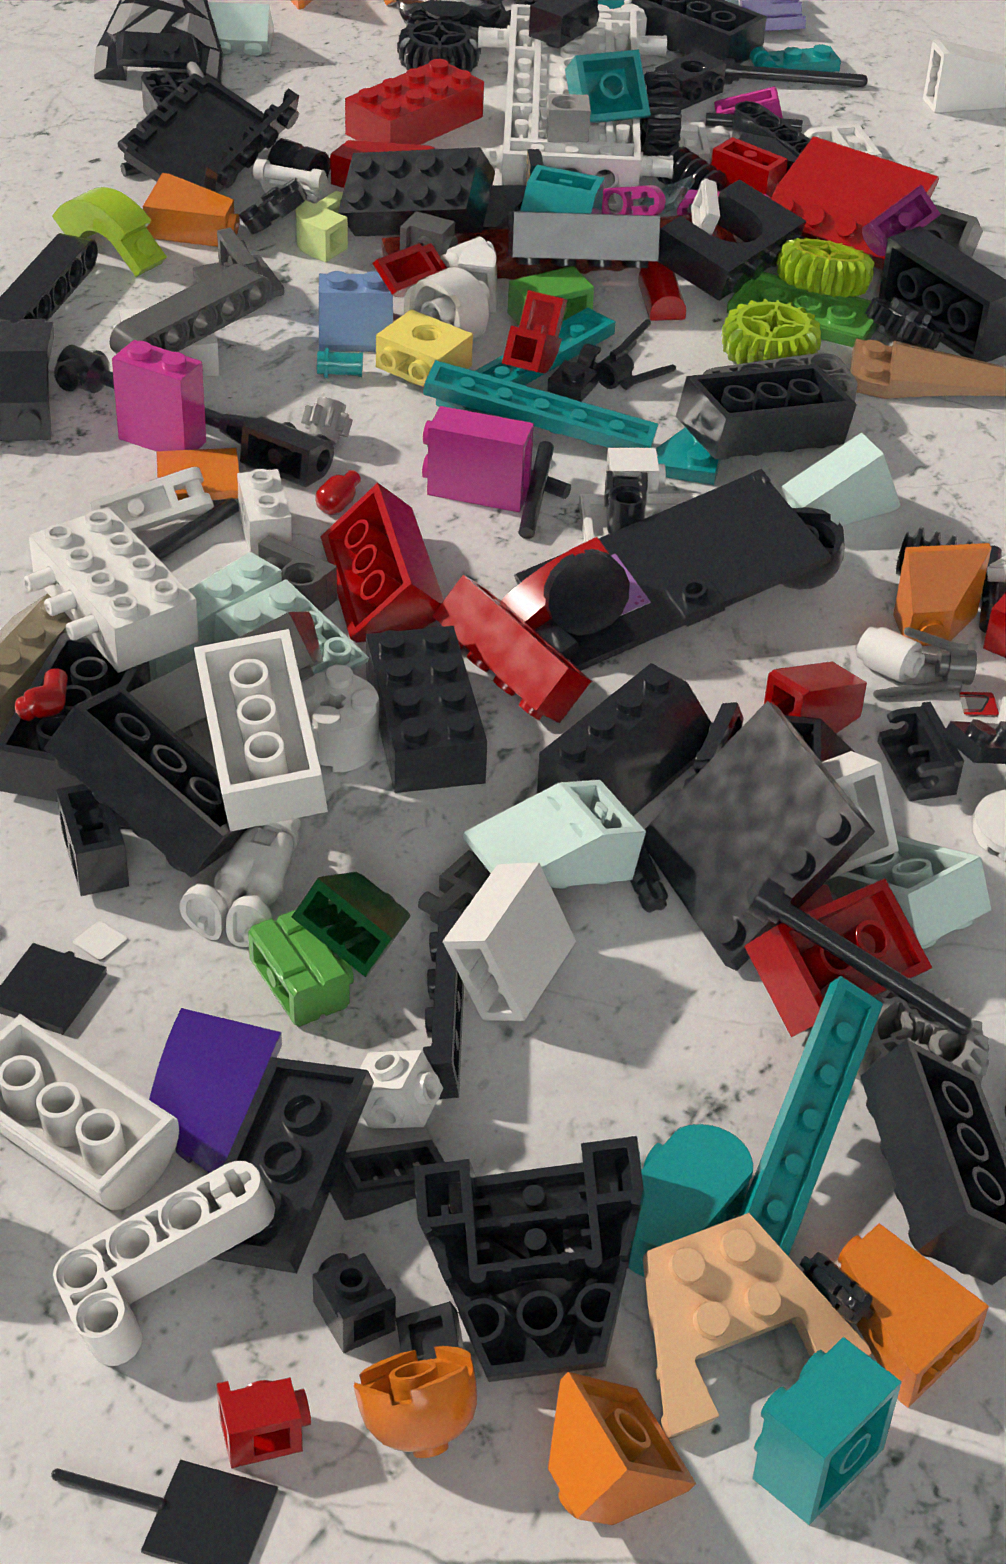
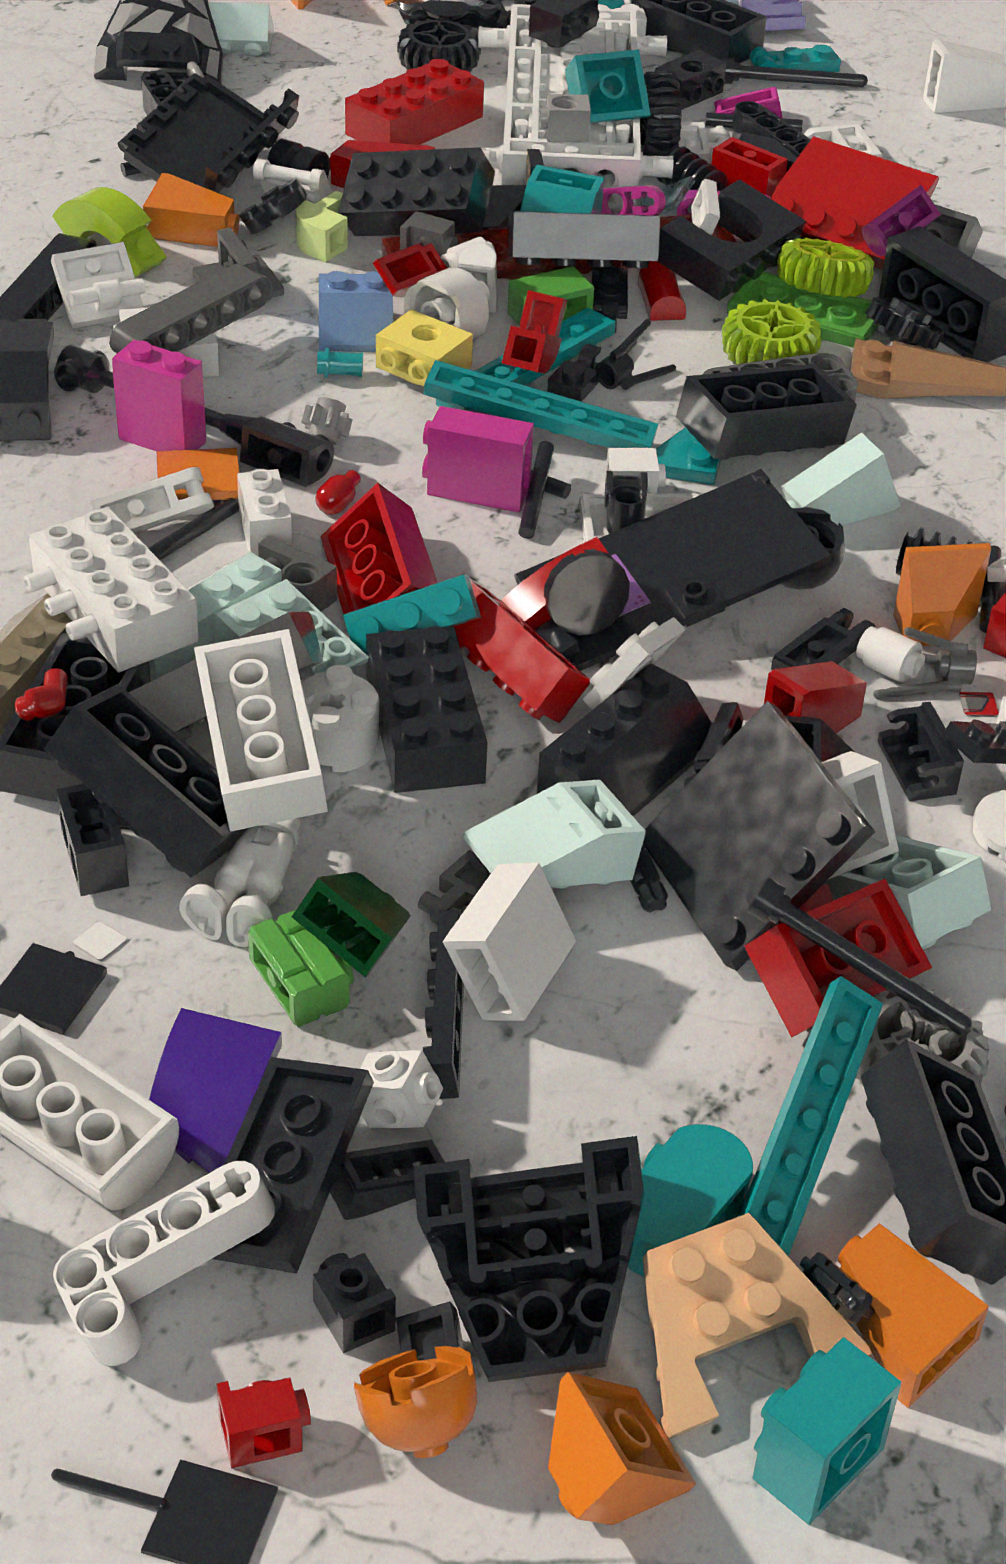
none -> white plate [51,242,145,329]
none -> teal plate [343,574,481,654]
none -> white plate [582,617,686,710]
none -> black hinge [591,266,628,333]
none -> black hinge [771,608,876,670]

